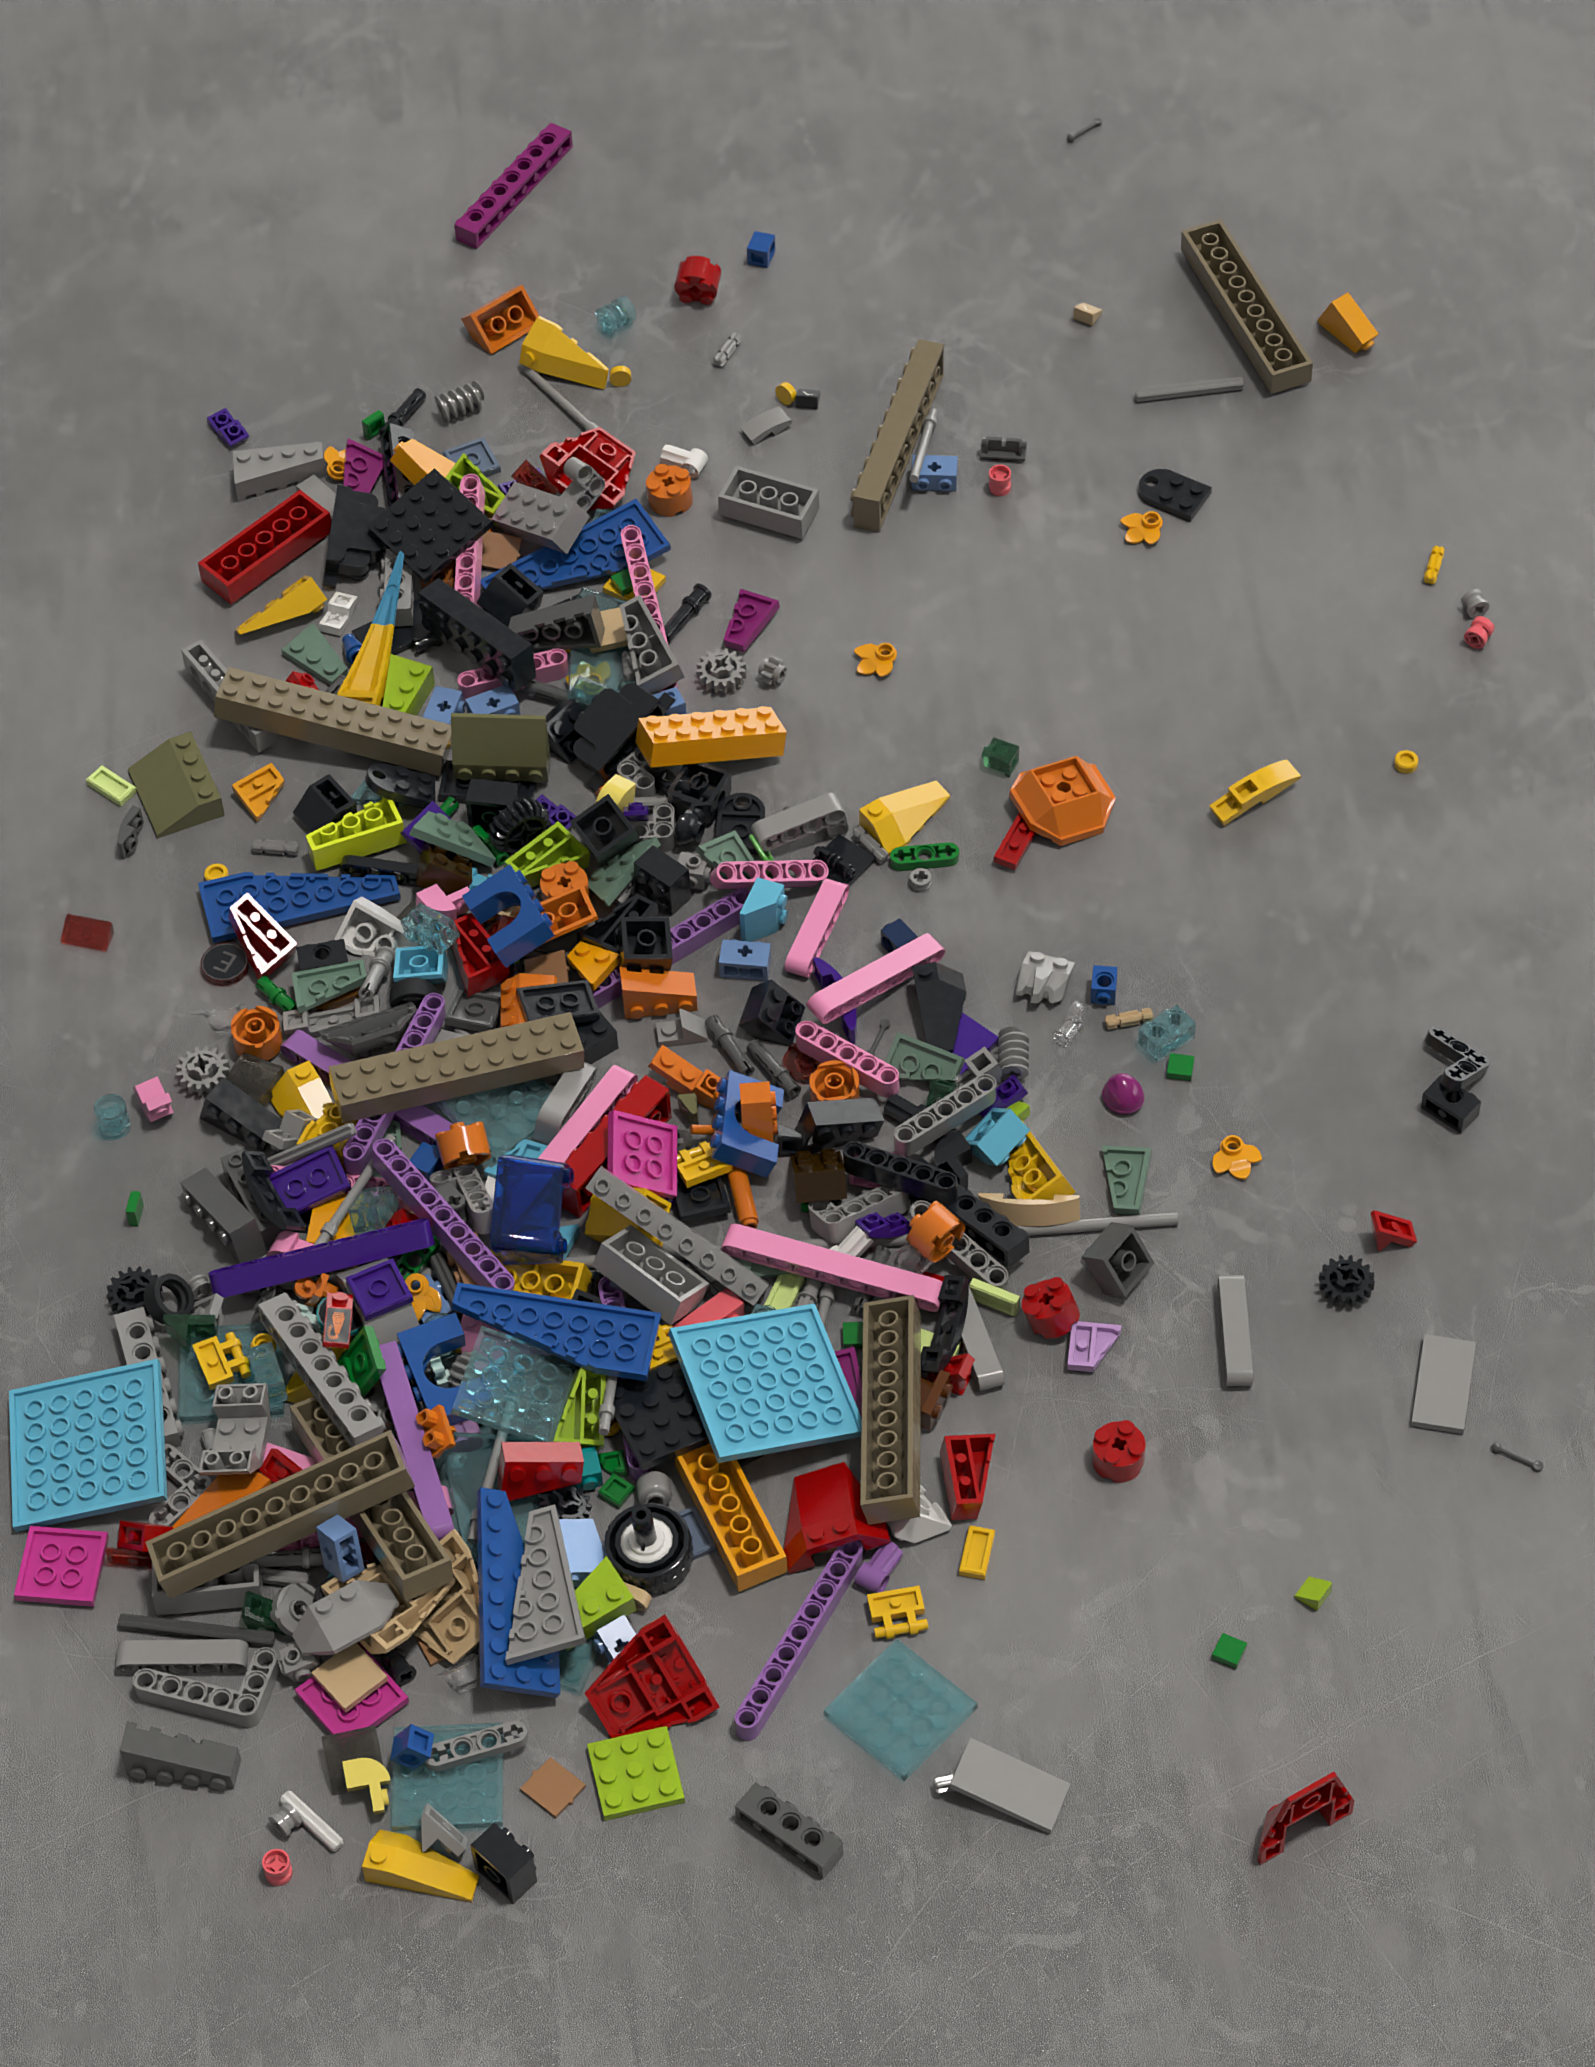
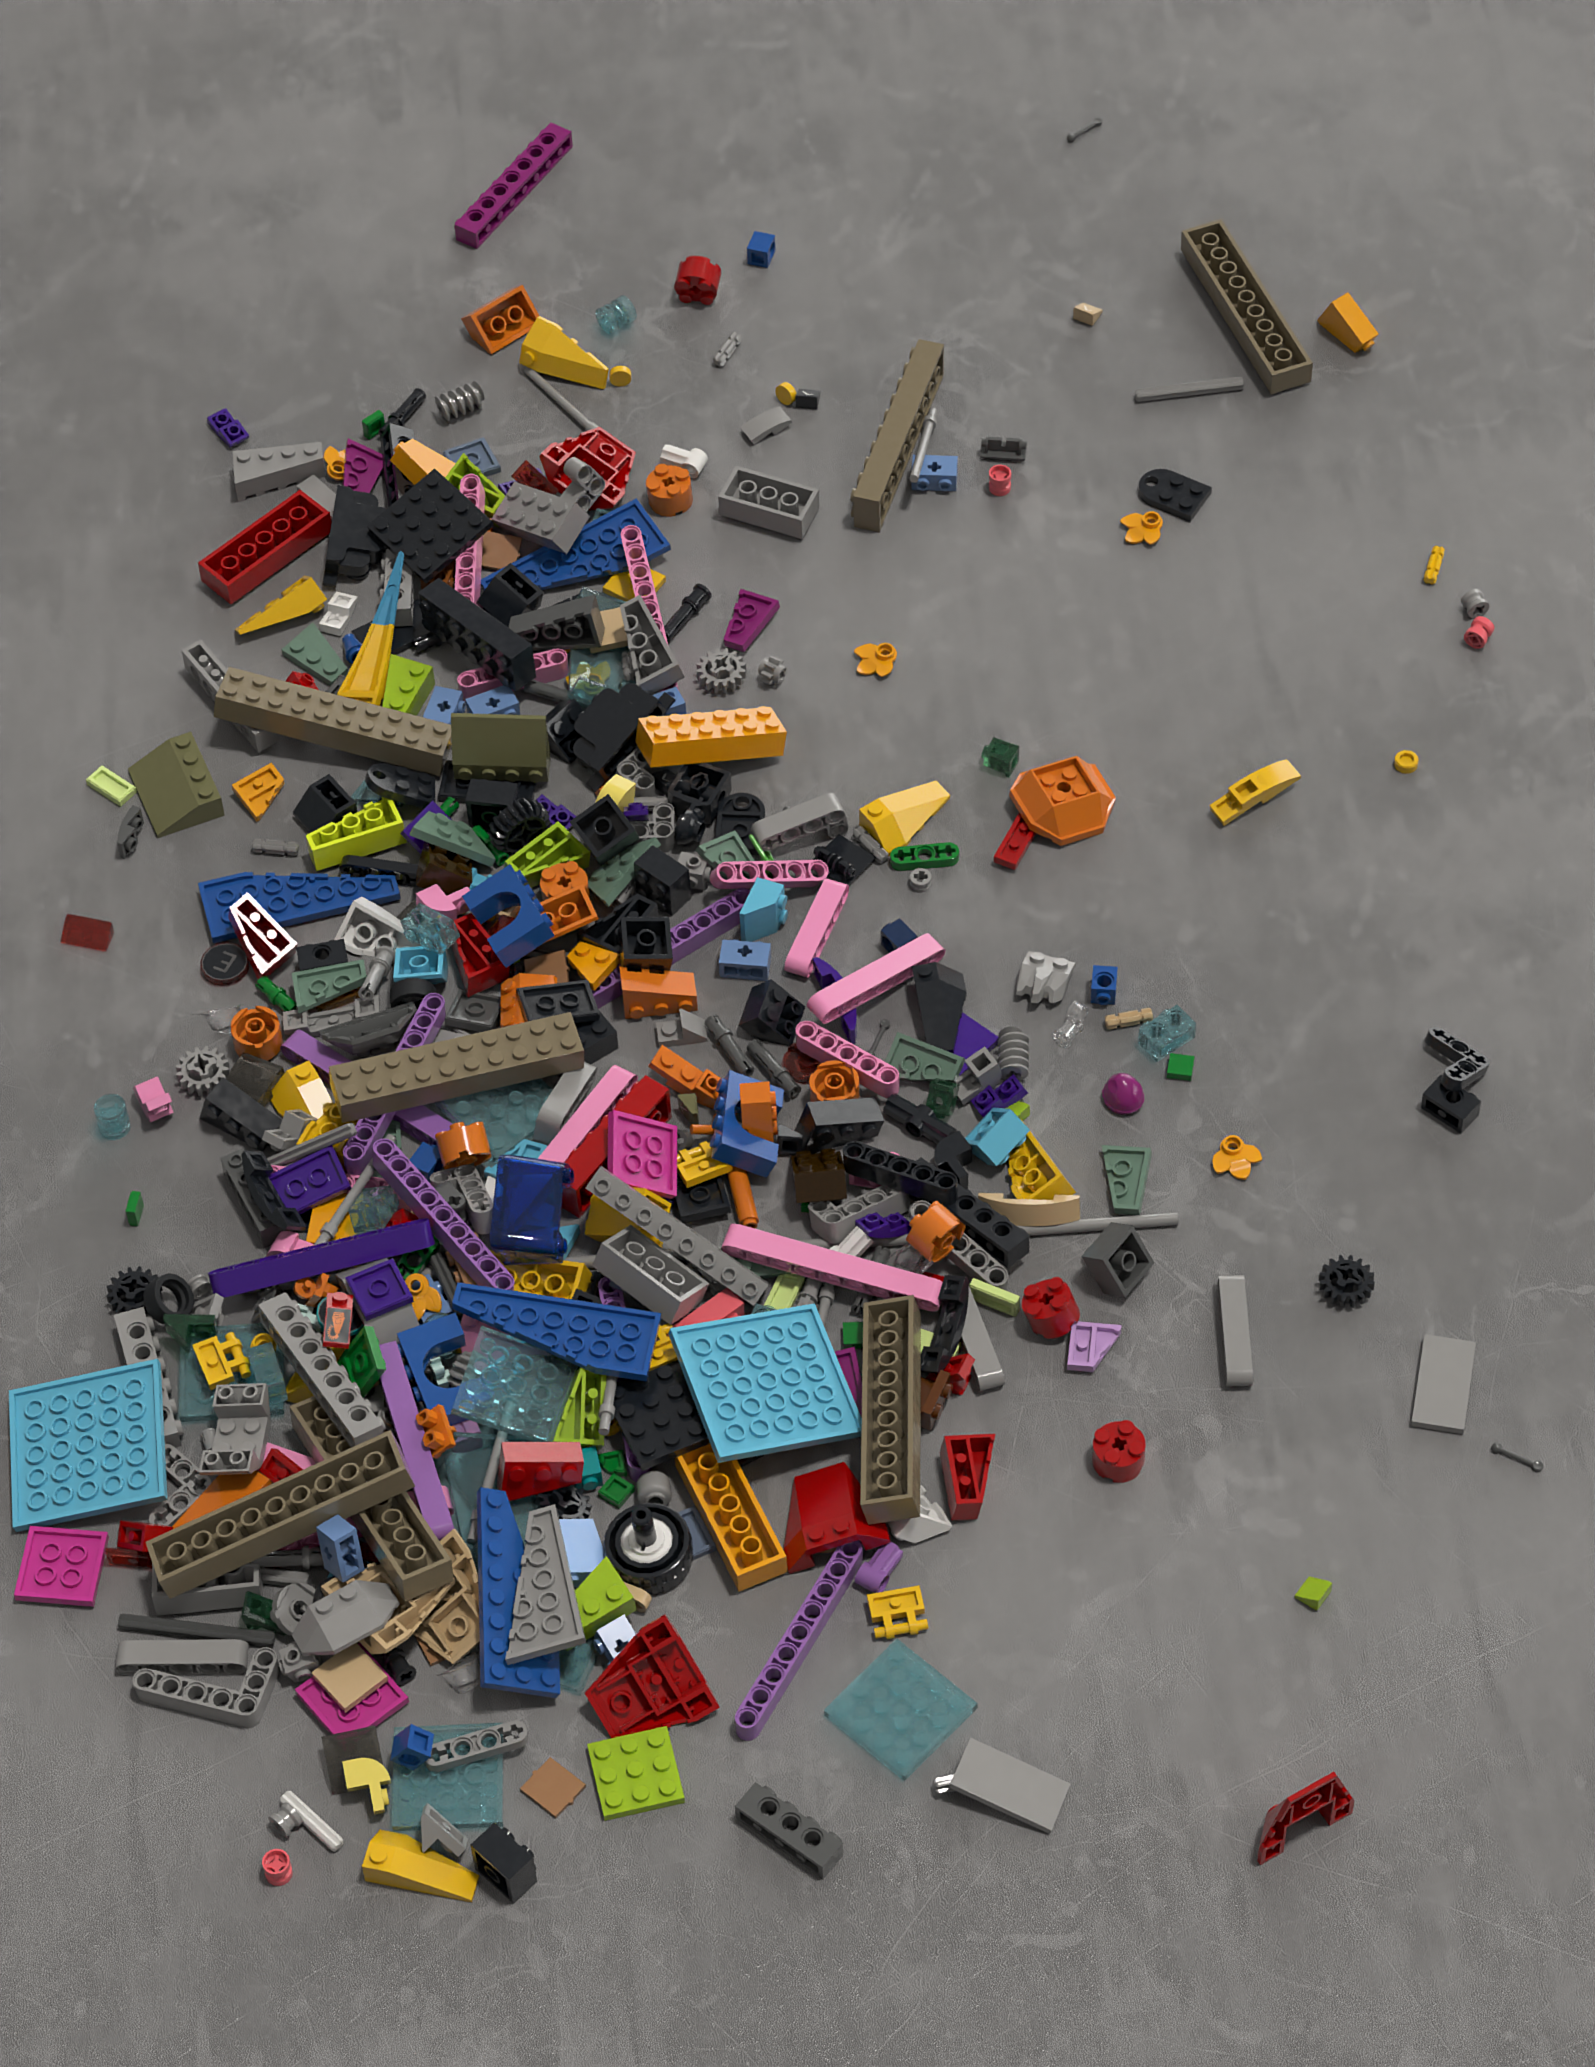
dark grey wedge [120,1721,241,1790] -> none
dark grey wedge [180,1167,268,1264] -> none
yellow tile [204,863,229,881] -> none
green tile [610,568,639,596] -> none
light grey beam [894,1074,997,1157] -> none
yellow tile [959,1525,995,1580] -> none
green tile [1211,1633,1247,1669] -> none
red slope [1370,1210,1417,1251] -> none

